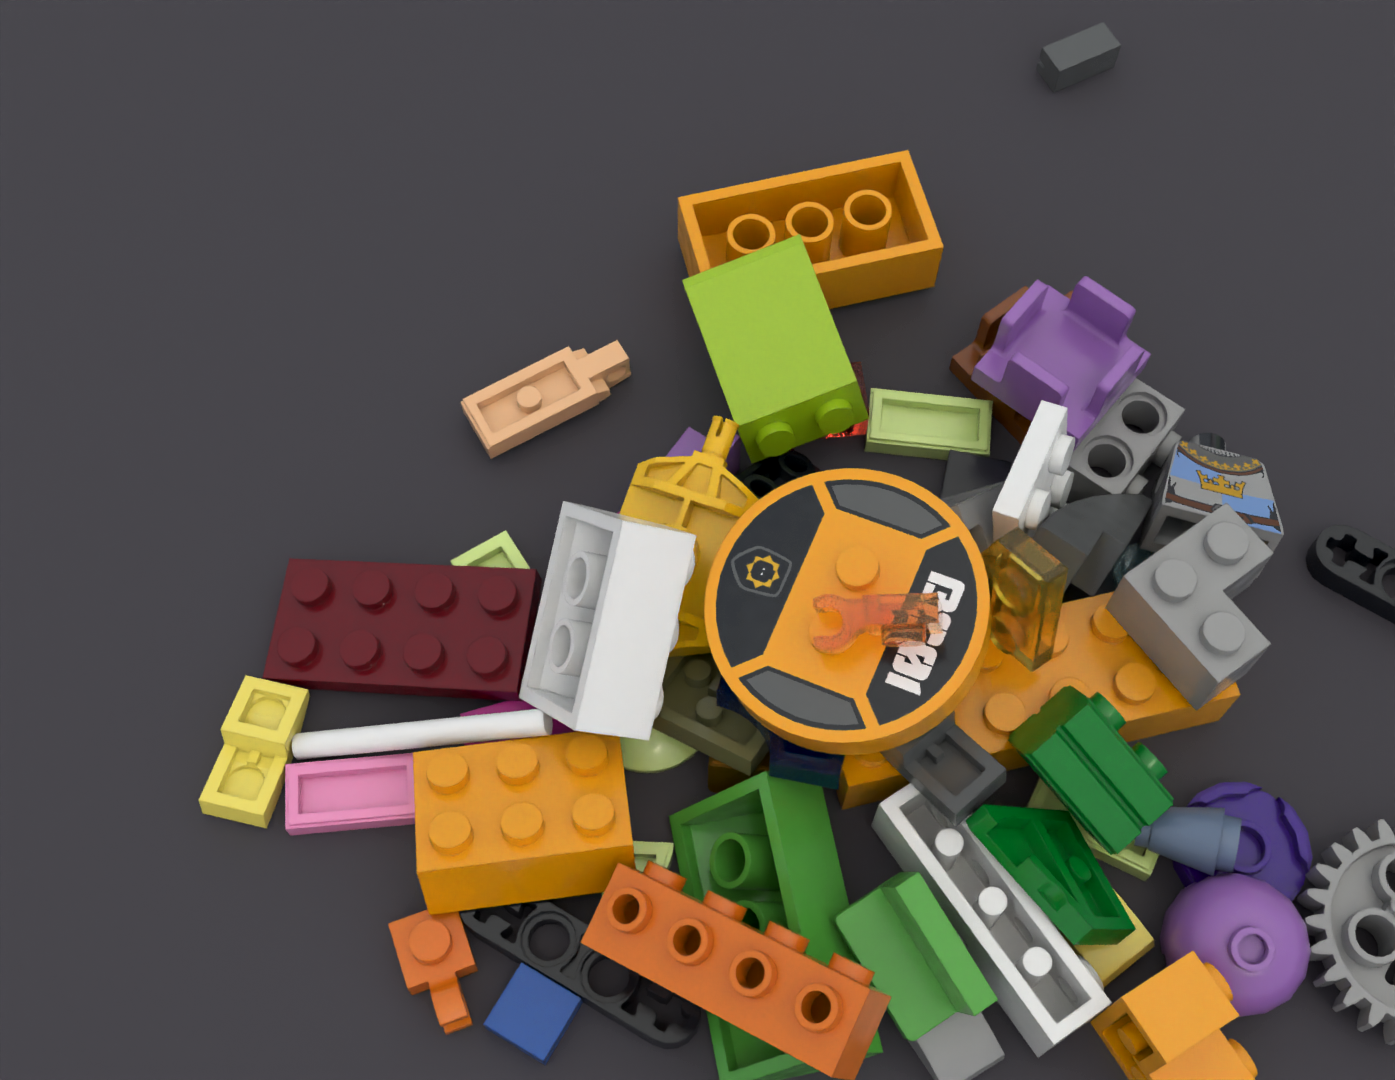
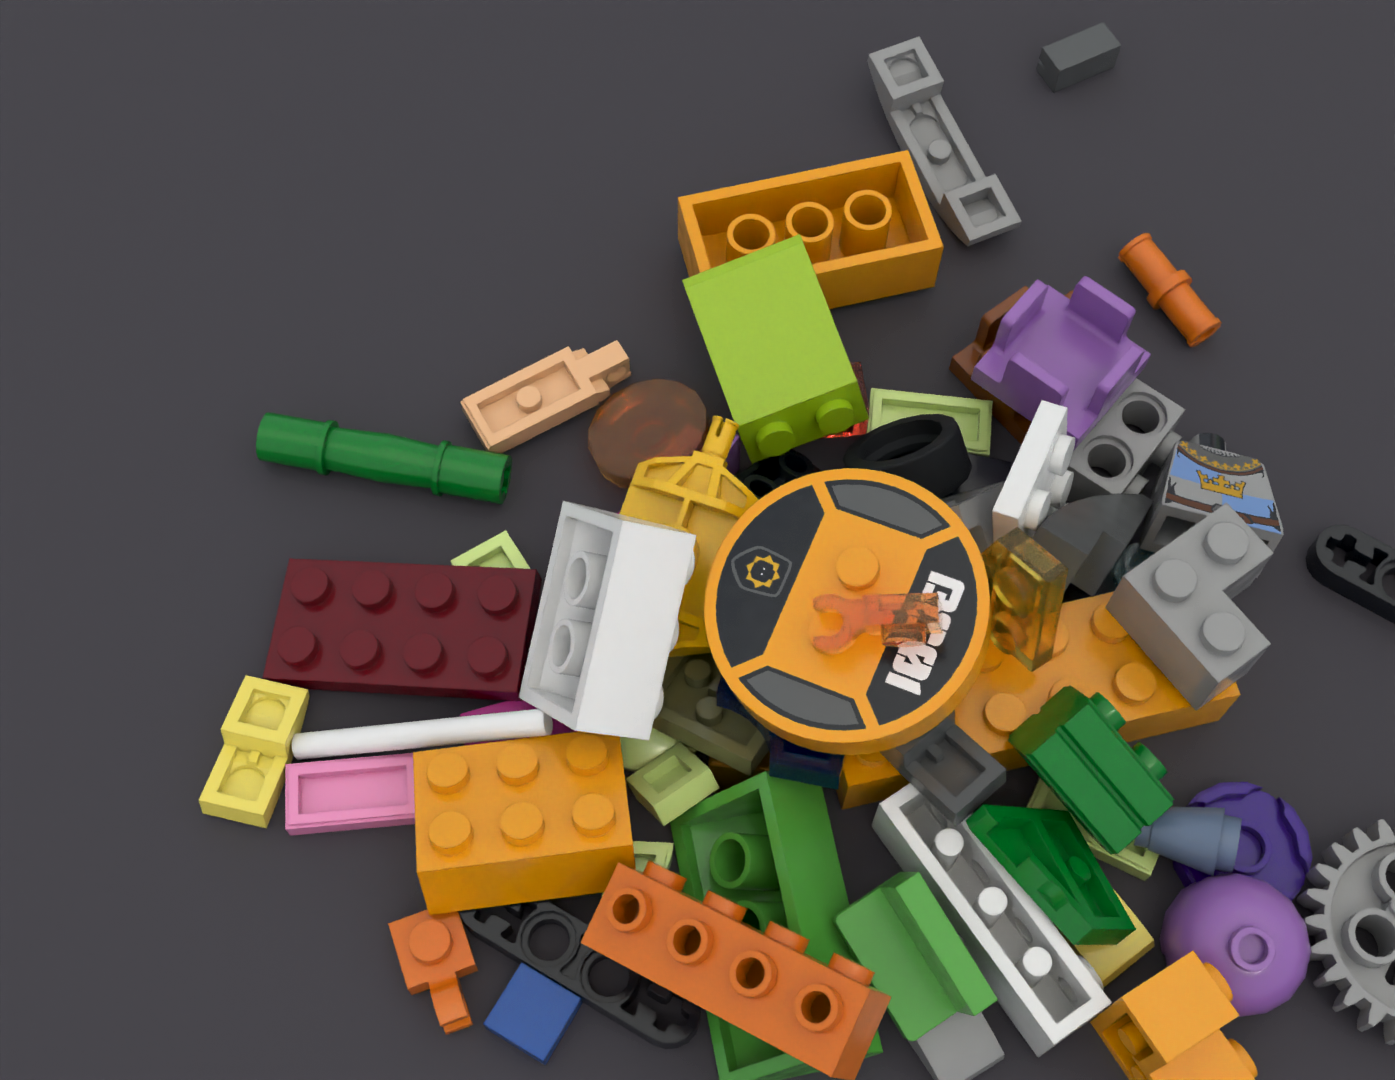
none -> green piece [256,412,512,504]
none -> clear orange tile [588,378,711,489]
none -> yellowish green tile [626,742,720,826]
none -> black tyre [843,414,972,499]
none -> light grey slope [867,36,1022,247]
none -> orange pin [1118,233,1222,347]

